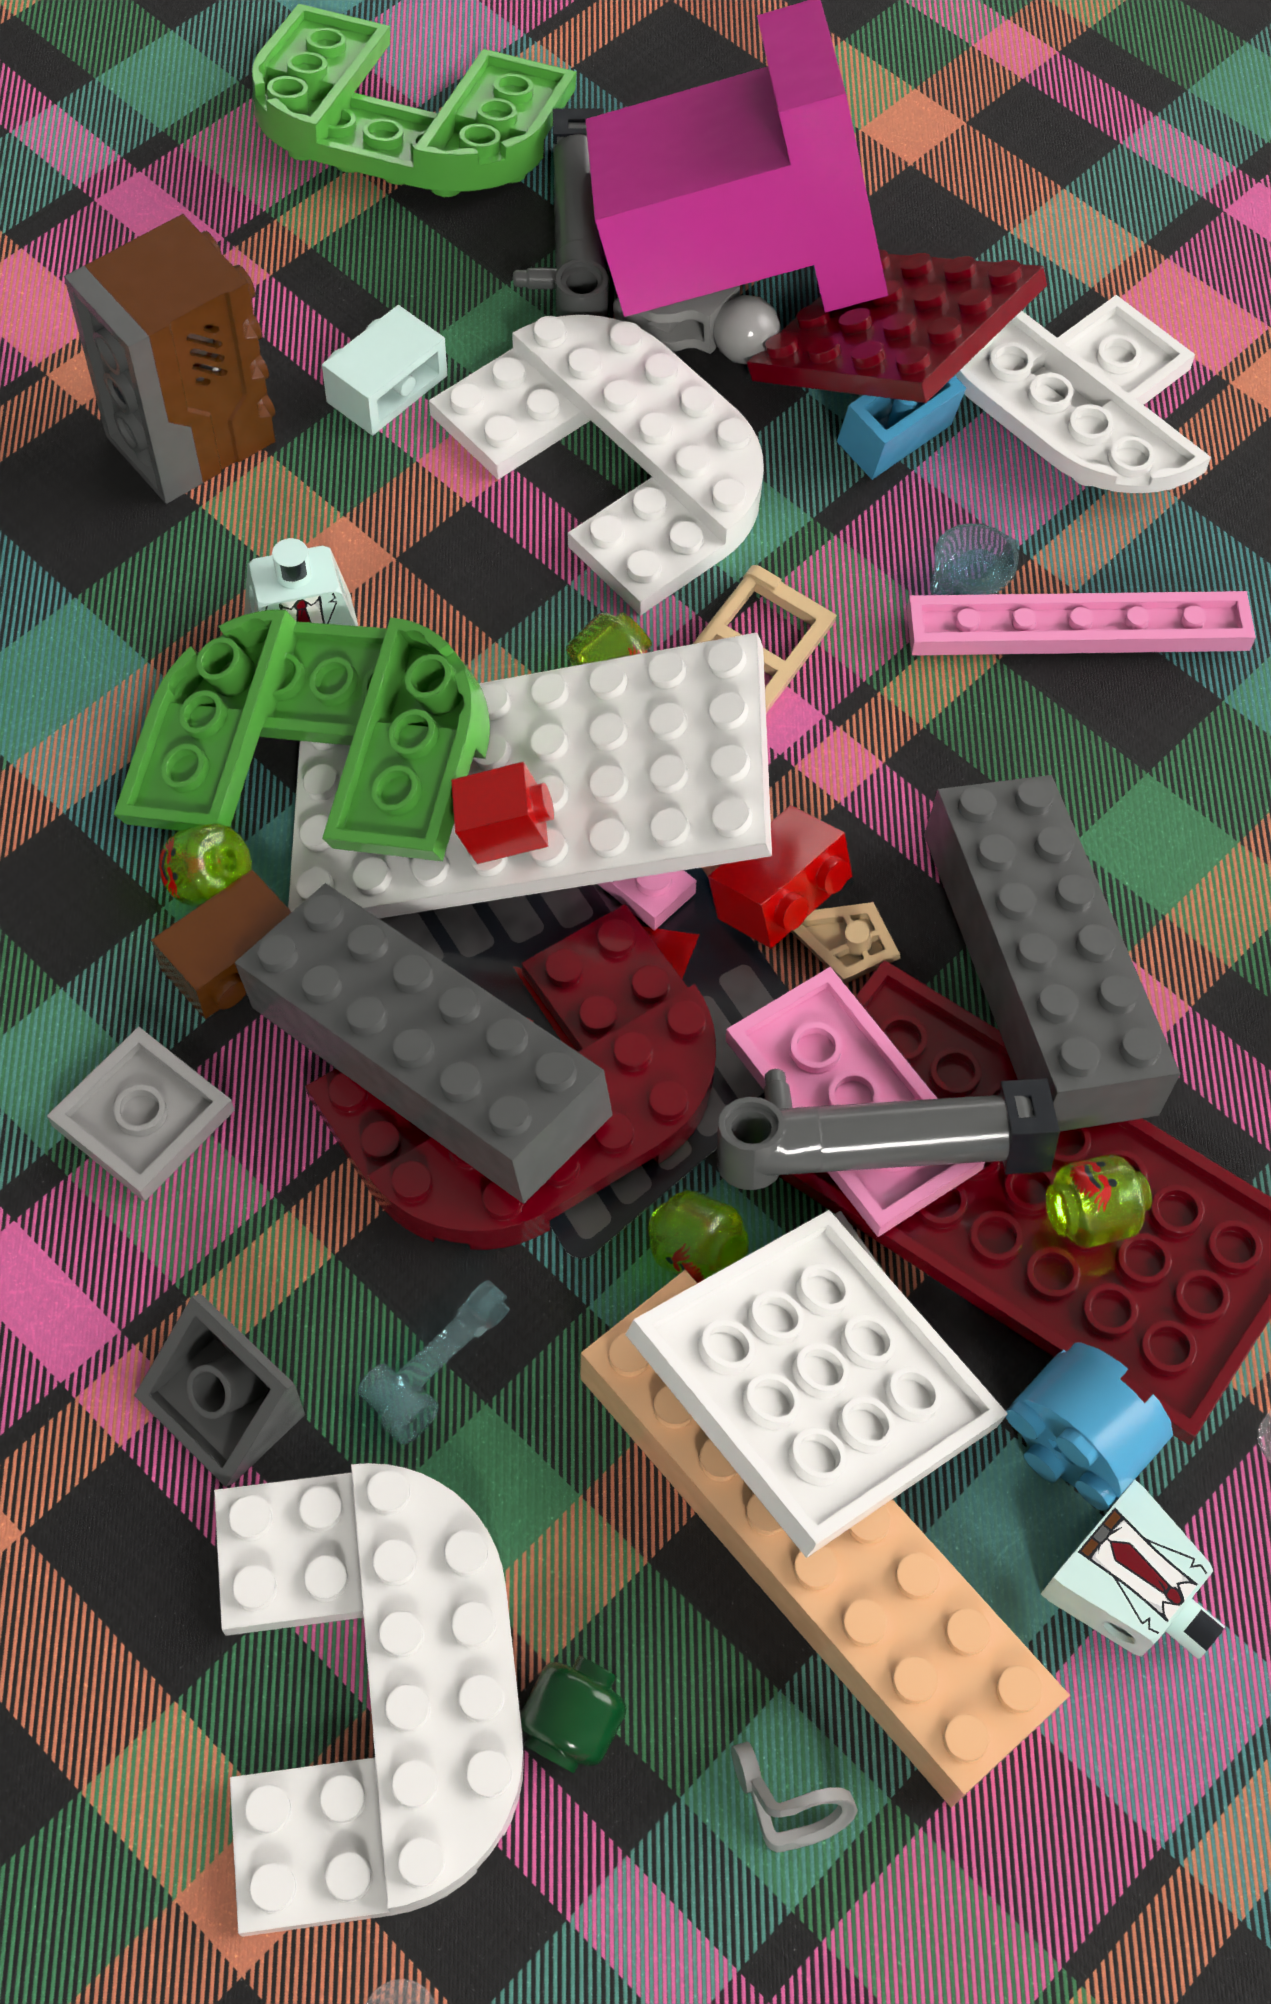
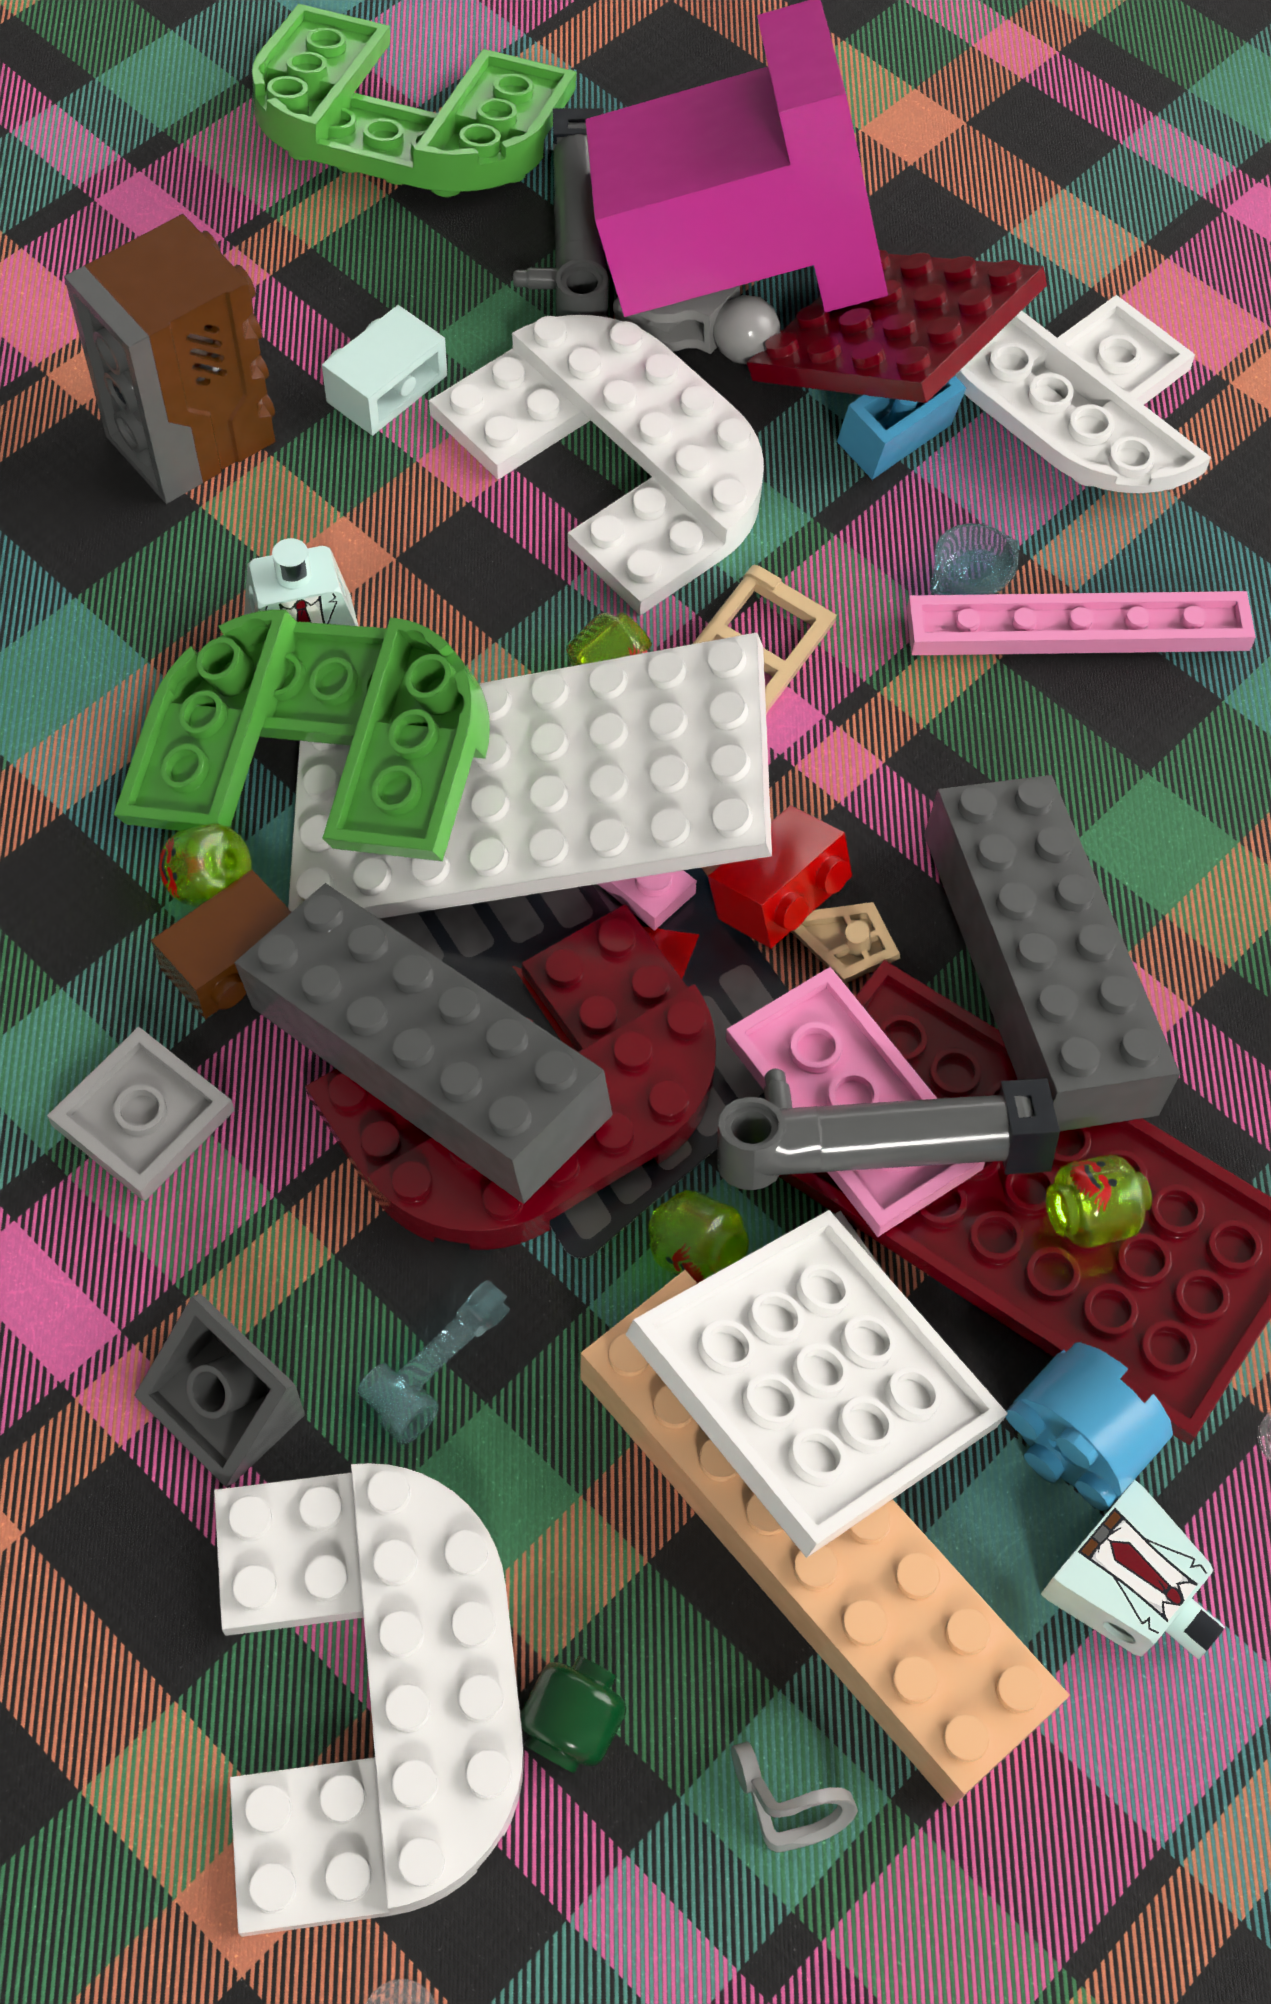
red brick [451,761,554,864] -> none

